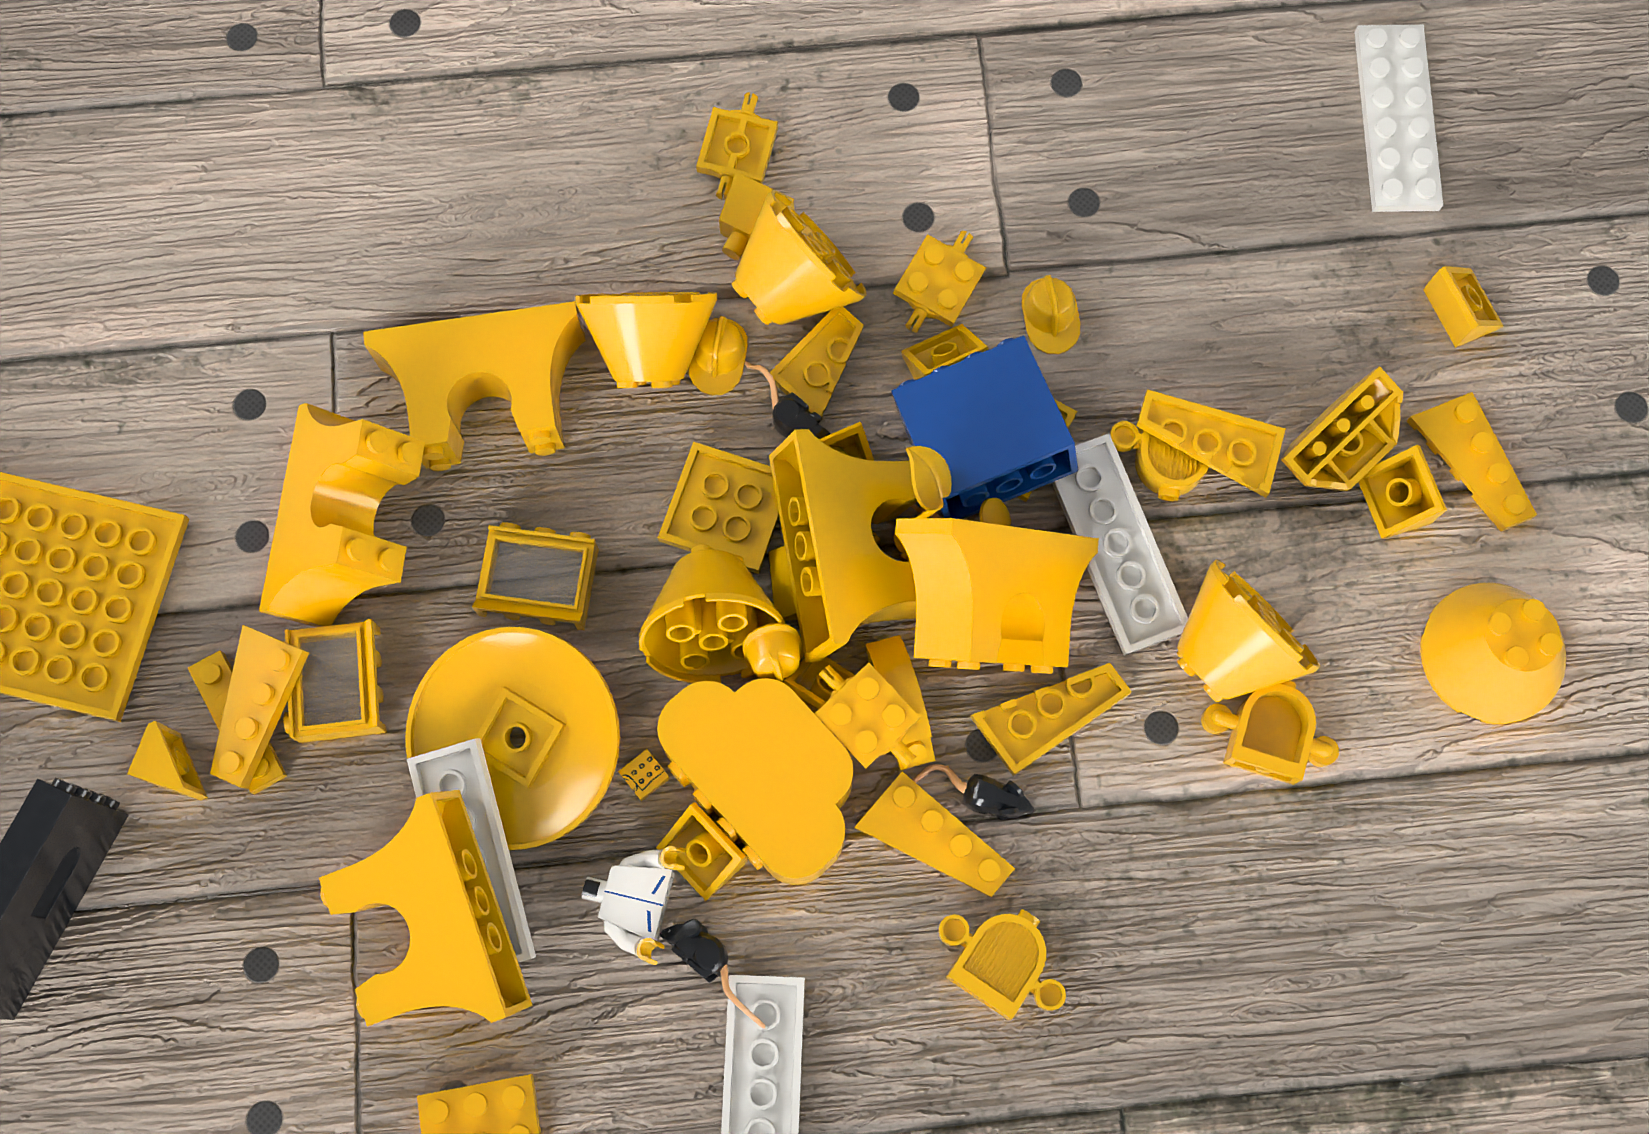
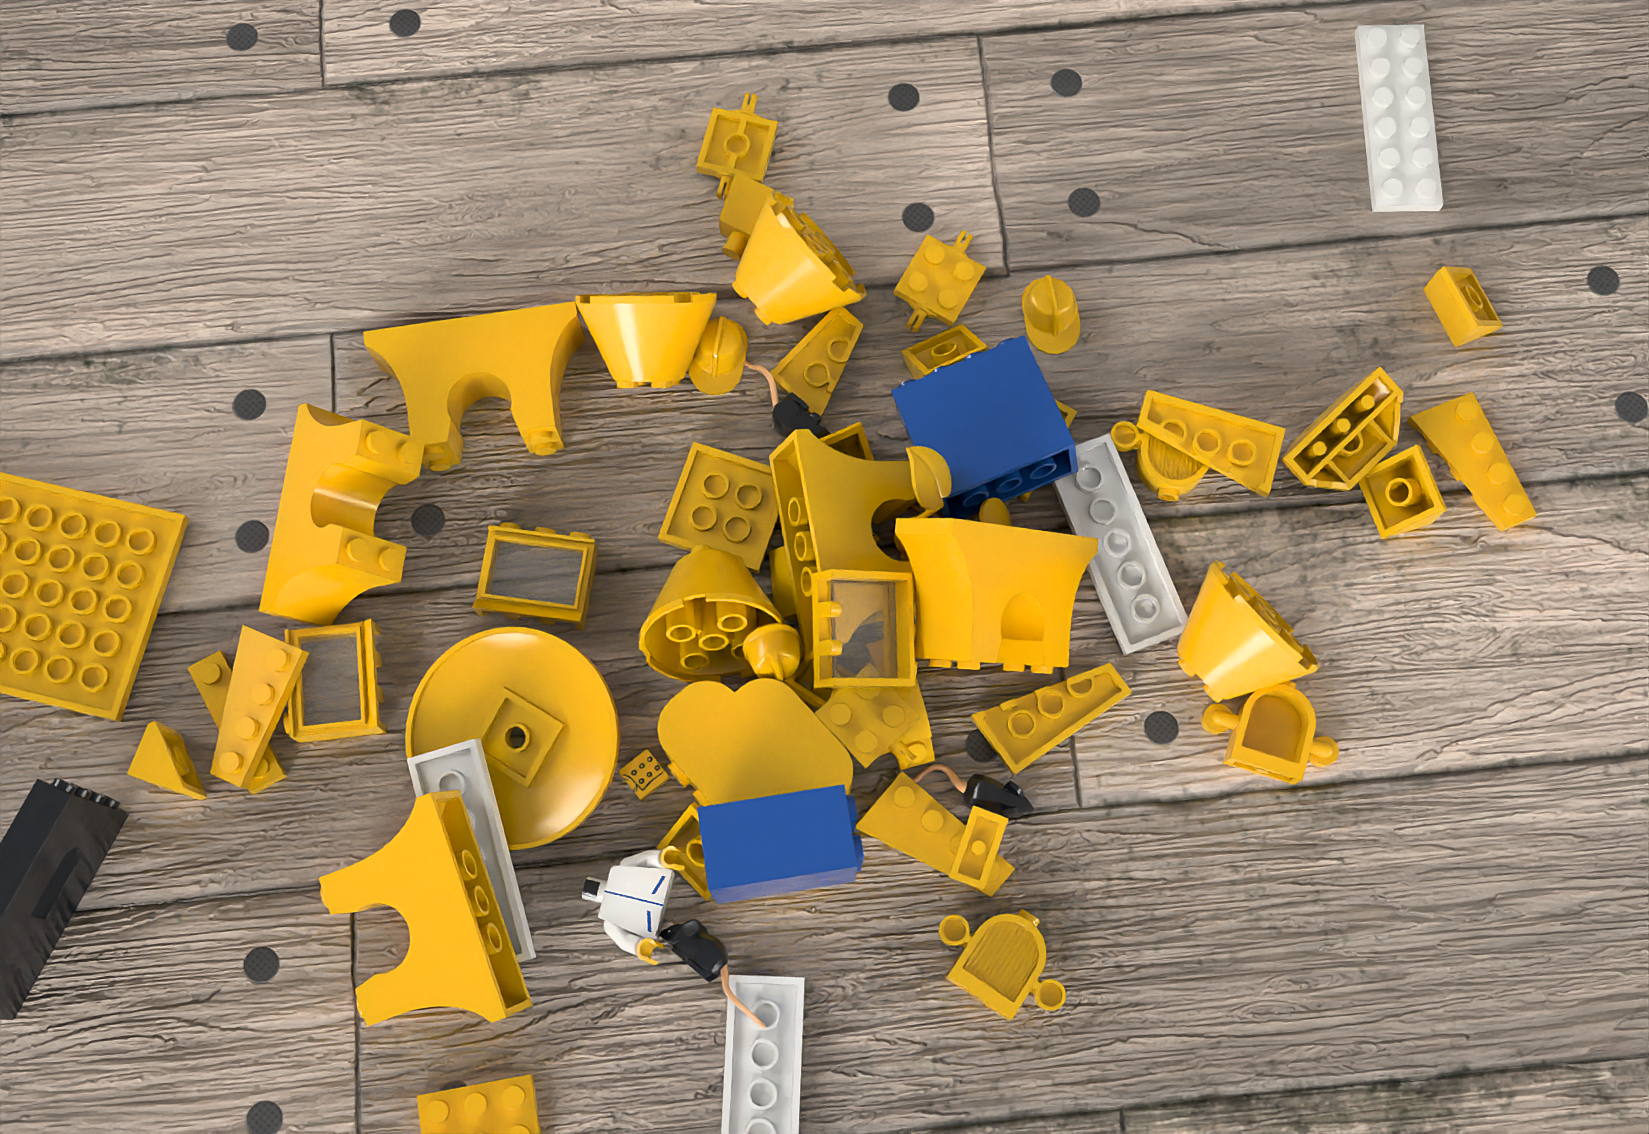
yellow cone [1420,583,1566,724] -> none
none -> blue brick [697,784,864,904]
none -> window [812,569,917,689]
none -> yellow plate [948,806,1009,890]

